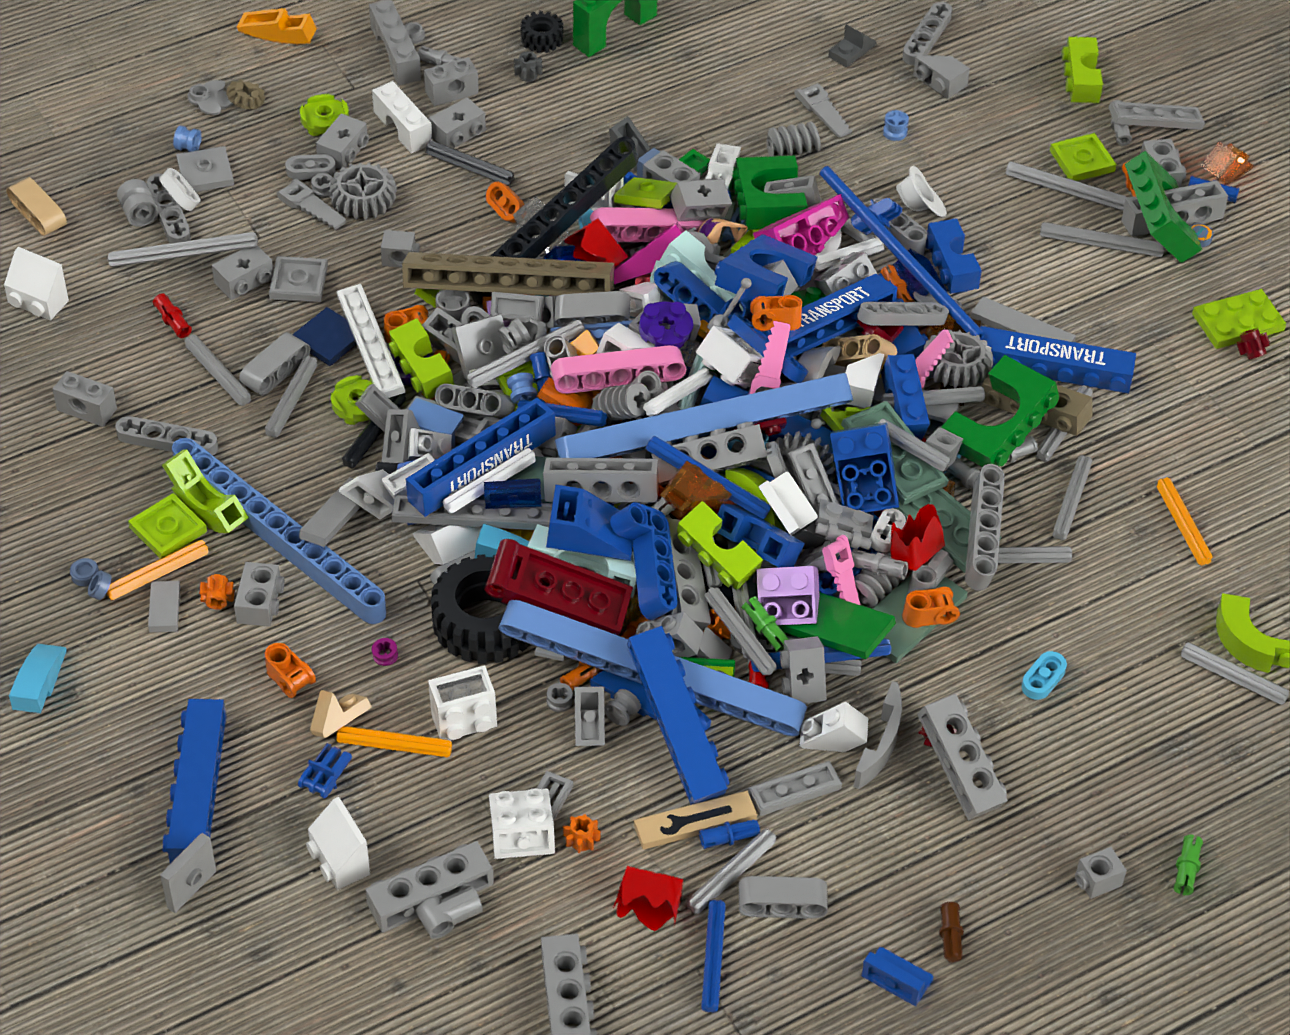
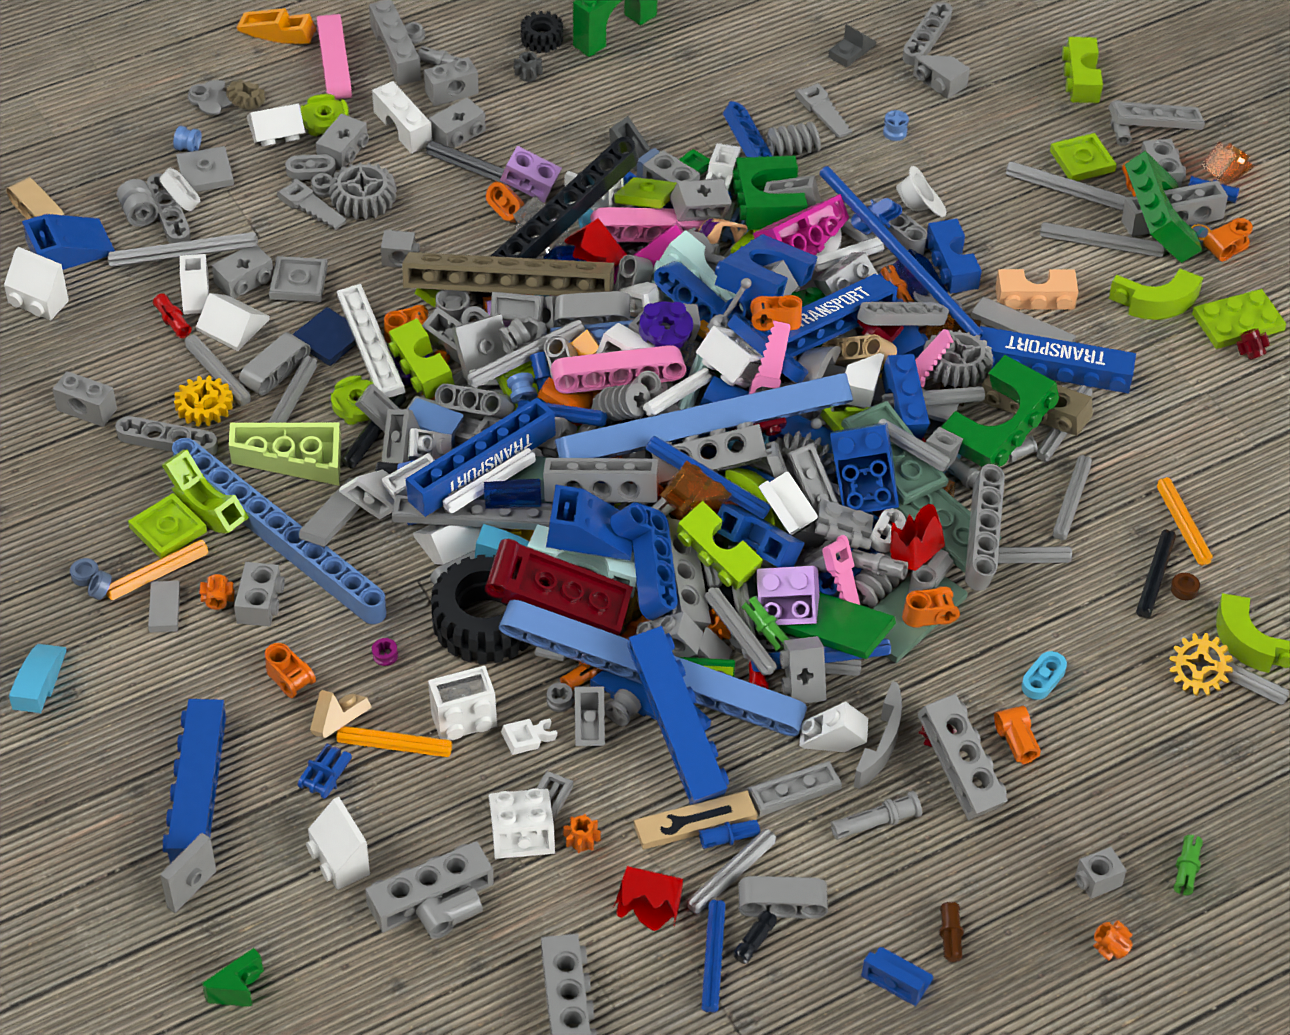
none -> blue slope [22,214,115,270]
none -> yellow gear [174,375,233,427]
none -> white slope [180,254,209,314]
none -> white slope [196,293,270,351]
none -> green slope [202,948,264,1007]
none -> yellowish green wedge [229,422,342,486]
none -> white slope [247,104,305,146]
none -> bright pink beam [316,14,352,100]
none -> lavender brick [500,146,562,203]
none -> white plate [501,718,558,755]
none -> light grey piece [613,255,653,291]
none -> blue beam [723,101,772,157]
none -> black axle [734,910,777,964]
none -> light grey pin [830,791,922,840]
none -> orange piece [994,705,1041,764]
none -> light nougat arch [995,269,1078,310]
none -> orange gear [1093,920,1133,961]
none -> lime arch [1108,269,1203,320]
none -> black axle [1136,529,1176,618]
none -> yellow gear [1169,633,1233,696]
none -> reddish brown tile [1170,573,1200,601]
none -> orange piece [1203,218,1253,262]

